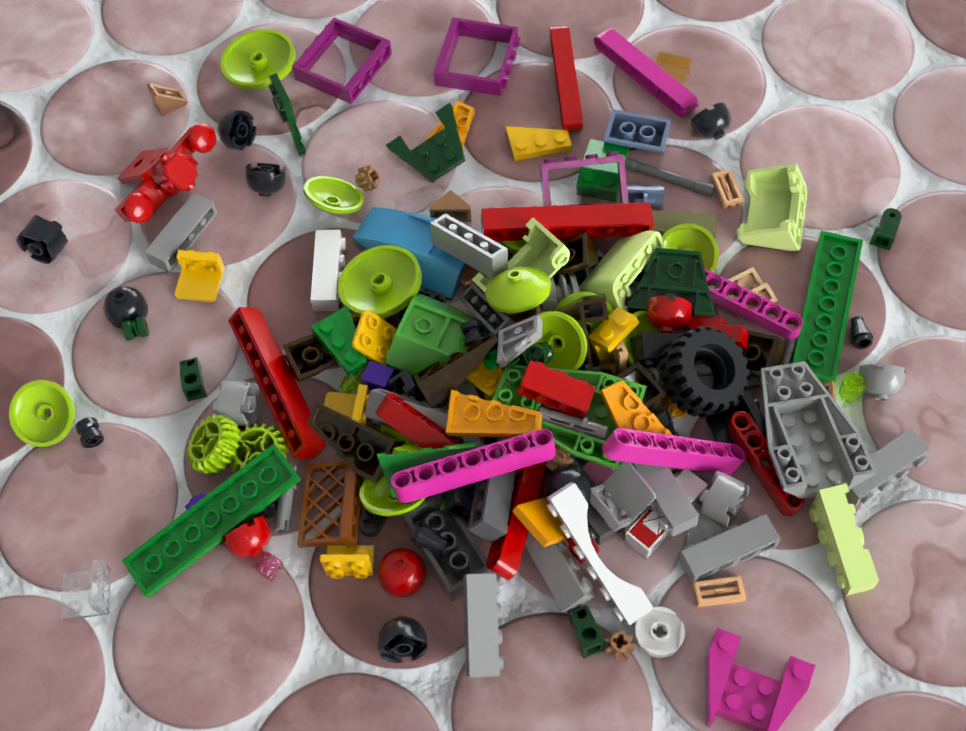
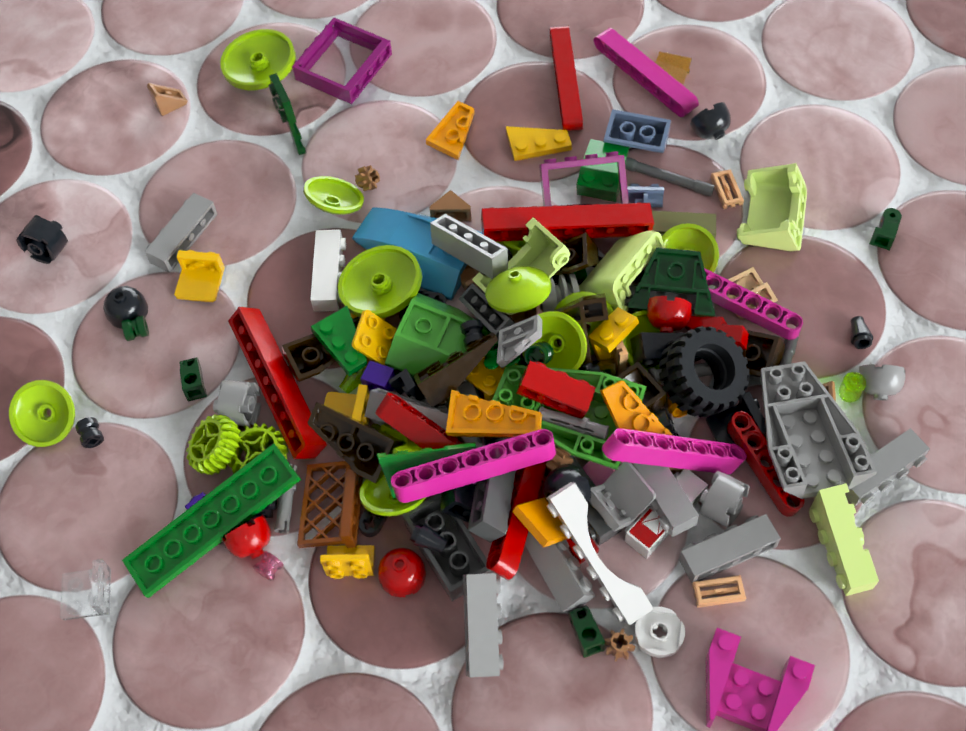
red piece [114,123,216,224] -> none
black cylinder [217,110,256,150] -> none
black cylinder [246,163,286,197] -> none
black cylinder [378,616,428,663] -> none
dark green wing [386,103,465,183] -> none
magenta window [434,17,521,96] -> none
green plate [792,231,863,384] -> none

